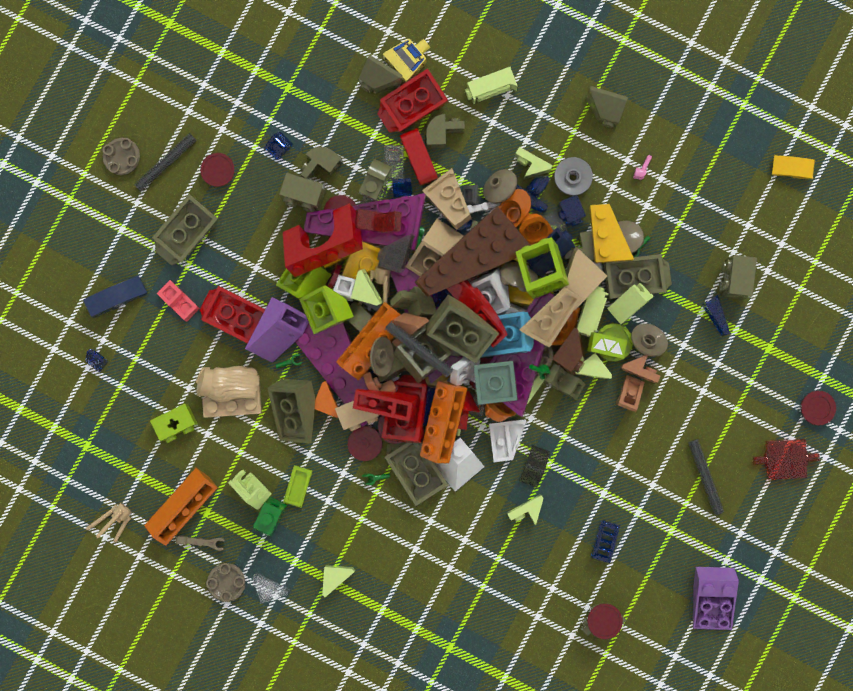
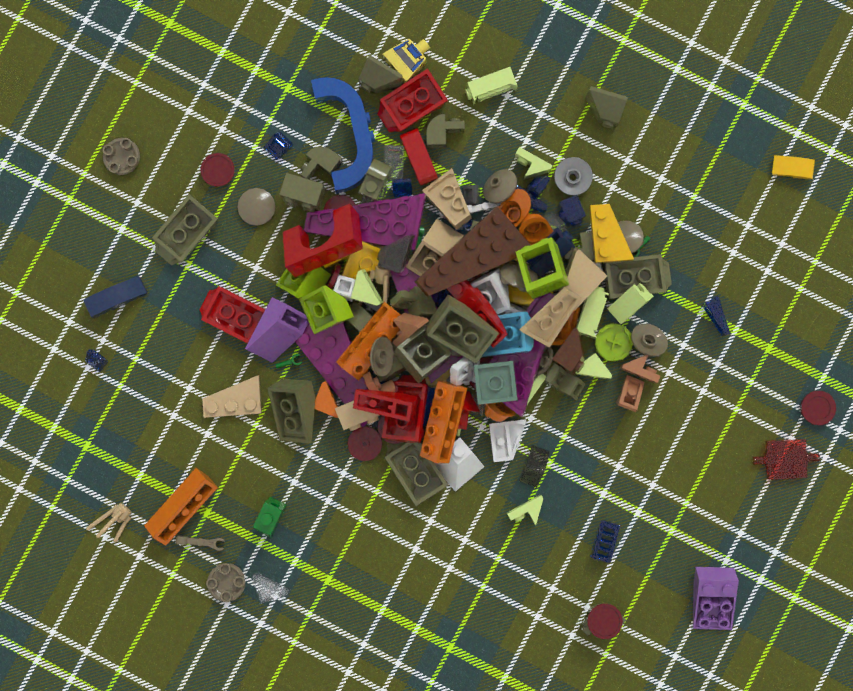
dark grey axle [135,133,197,191] -> none
lime brick [150,404,198,443] -> none
coral slope [157,280,200,322] -> none
tan hair [196,366,259,402] -> none
yellowish green hinge [228,470,272,510] -> none
lime tile [283,465,313,508] -> none
yellowish green slope [322,565,355,597] -> none
clear red bracket [355,209,402,233] -> none
green hand [362,473,390,485] -> none
dark grey axle [385,321,453,377] -> none
green hand [529,364,551,380] -> none
lime tile [587,332,627,359] -> none
bright pink hand [633,155,652,180] -> none
dark grey axle [688,439,724,515] -> none
olive brick [719,255,757,300] -> none
none -> dark tan dish [238,188,275,226]
none -> blue arch [311,78,375,194]

